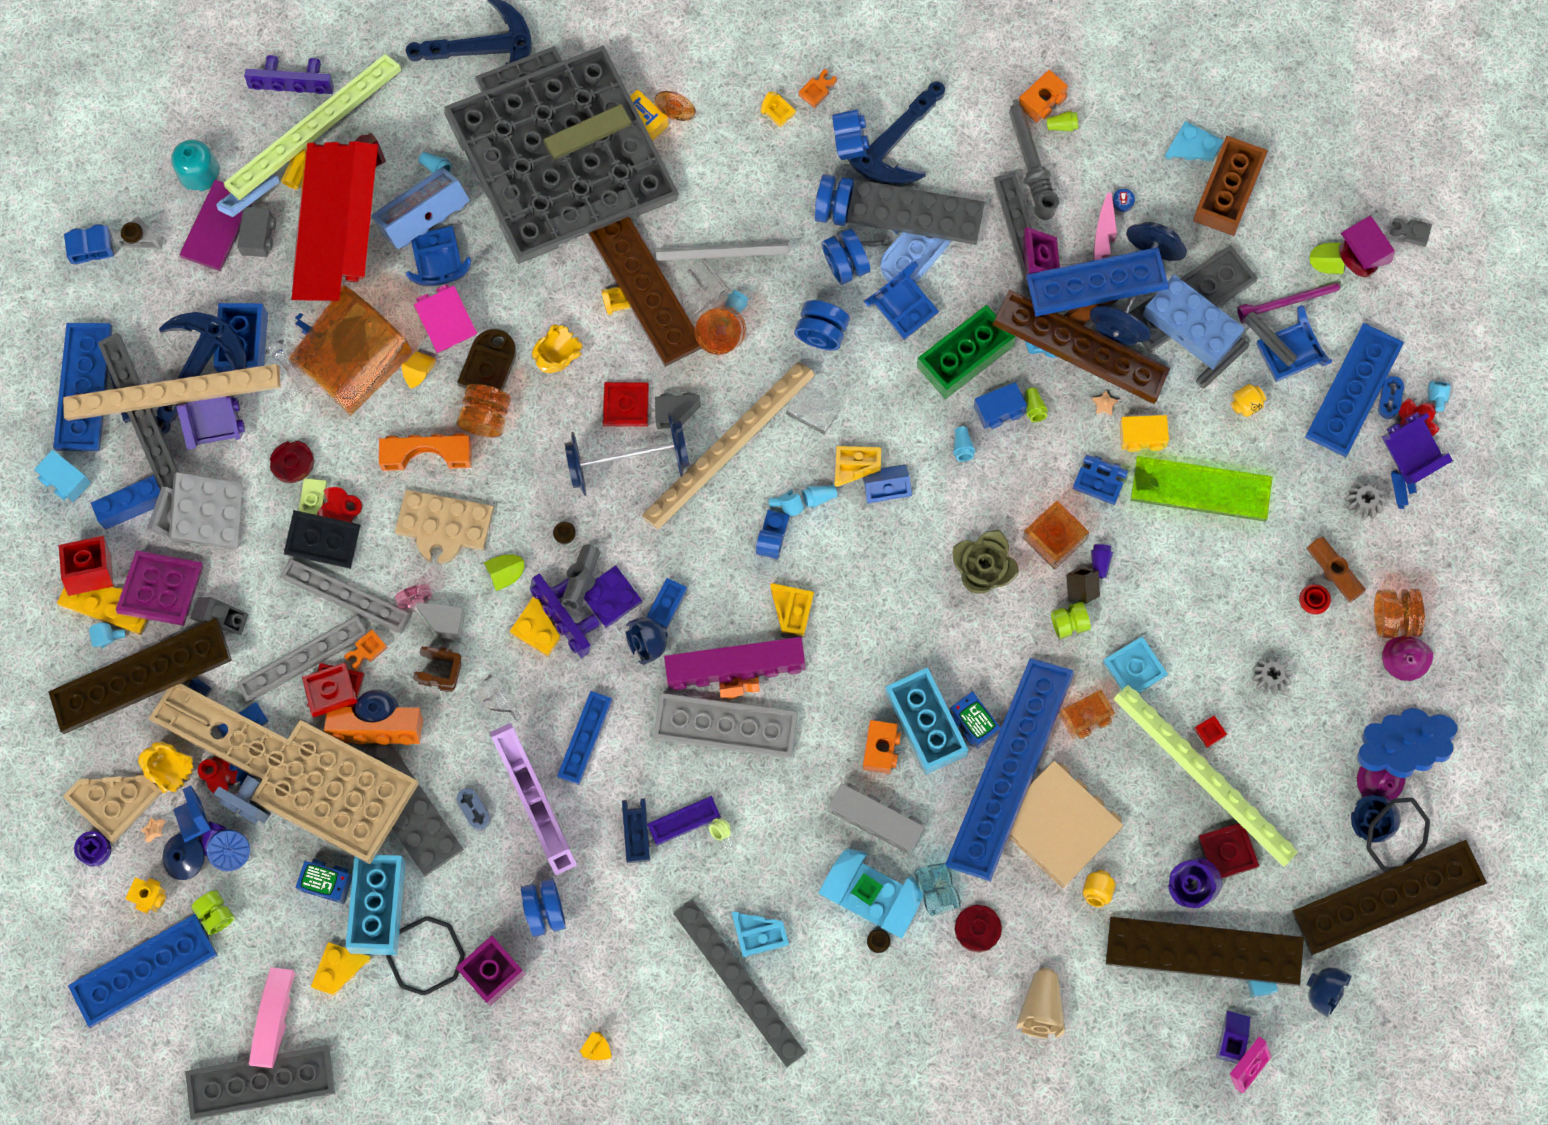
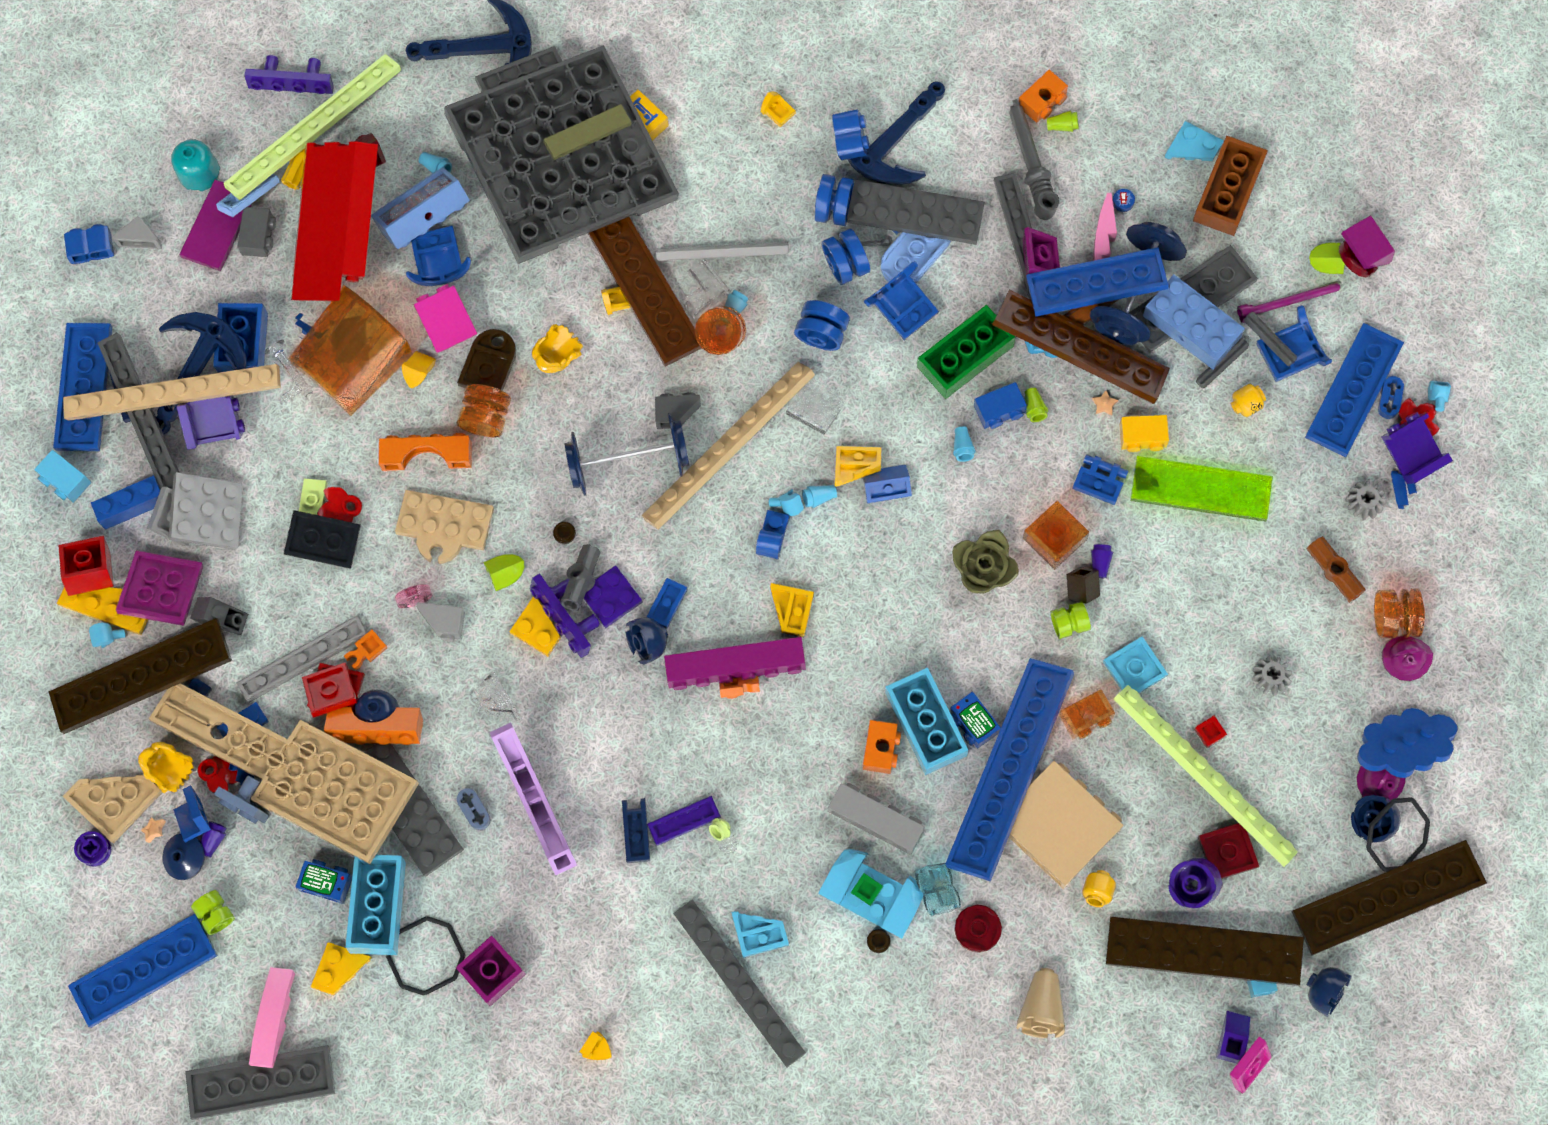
dark brown plate [121,222,143,244] -> none
yellow brick [125,877,166,914] -> none
blue wheel [207,829,250,871] -> none
dark red tile [269,440,315,483] -> none
light grey tile [280,558,412,634] -> none
reddish brown piece [413,646,461,692] -> none
blue wheel [521,878,566,937] -> none
blue plate [557,691,613,786] -> none
red tile [603,382,649,427] -> none
light grey plate [653,693,798,759] -> none
clear orange dish [654,91,696,121] -> none
orange plate [798,69,837,109] -> none
red cone [1299,584,1331,615] -> none
dark grey plate [1390,218,1432,247] -> none

